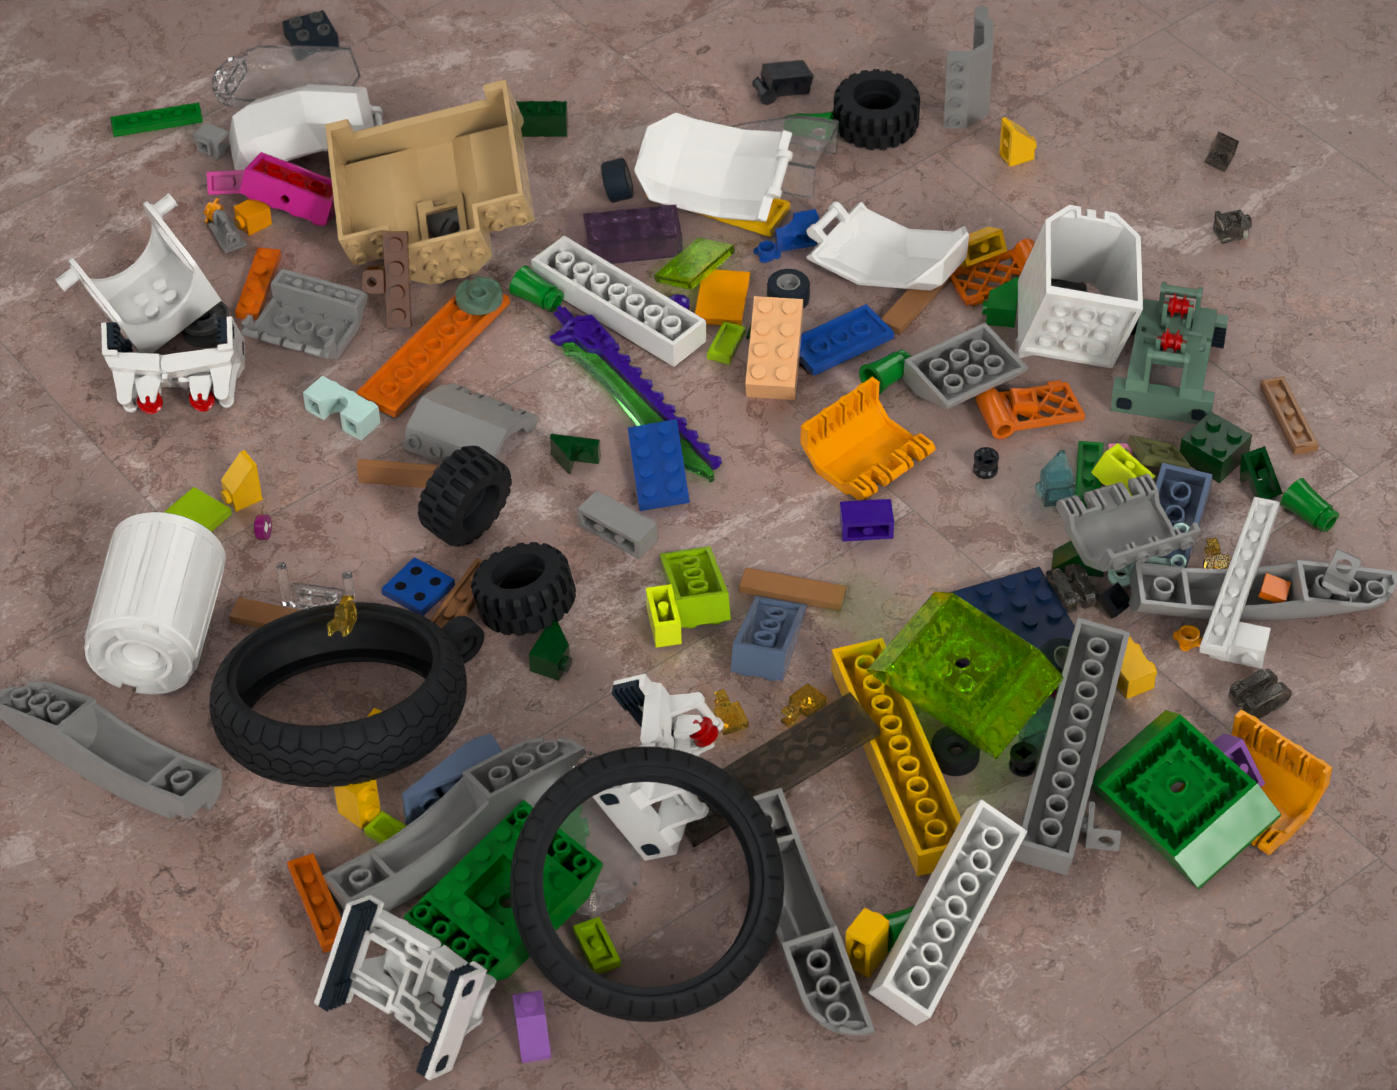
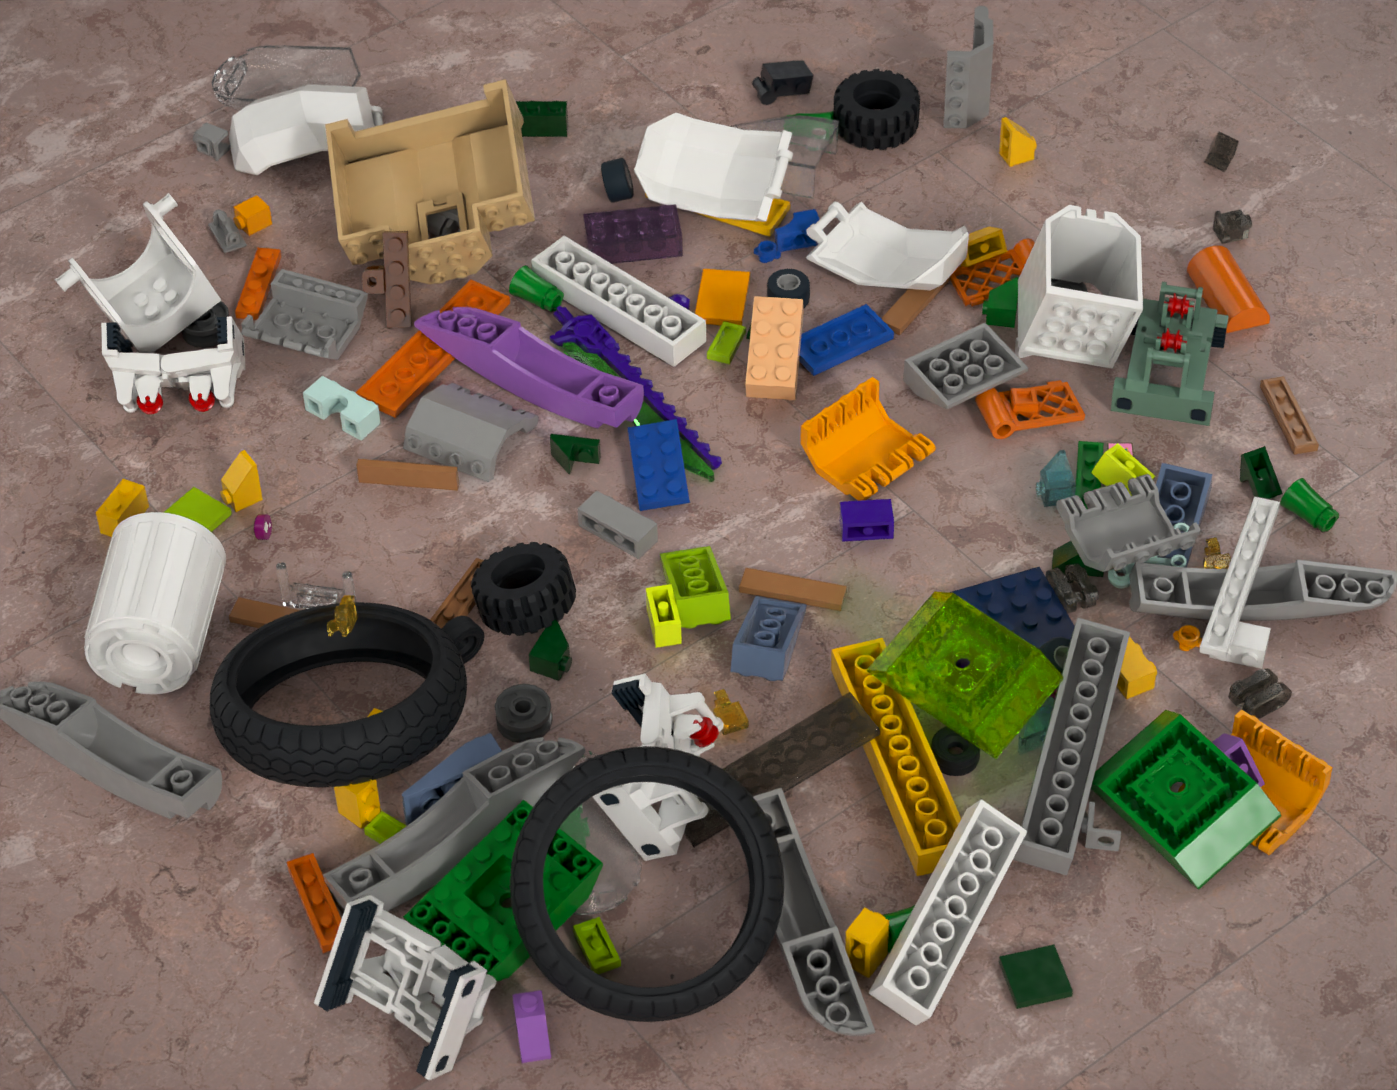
green tile [110,103,203,137] -> none
light orange plate [203,198,224,223] -> none
dark pink plate [206,170,245,195] -> none
dark pink brick [239,152,336,226] -> none
black brick [282,10,340,60] -> none
blue tile [381,557,455,616] -> none
black tyre [418,446,512,547] -> none
sand green tile [455,276,503,315] -> none
clear neon green tile [654,237,735,290] -> none
clear yellow plate [781,683,827,728] -> none
green plant [859,349,912,395] -> none
black wheel [973,447,999,479] -> none
black wheel [1009,742,1038,777] -> none
black plate [1096,582,1130,619] -> none
olive plate [1127,435,1191,469] -> none
dark green brick [1180,412,1252,483] -> none
orange tile [1258,573,1291,603] -> none
light grey bracket [1322,549,1362,596] -> none
none -> yellow brick [96,479,149,537]
none -> medium lavender slope [414,307,644,429]
none -> dark grey wheel [495,684,553,743]
none -> dark green tile [999,944,1073,1009]
none -> orange brick [1187,245,1270,333]

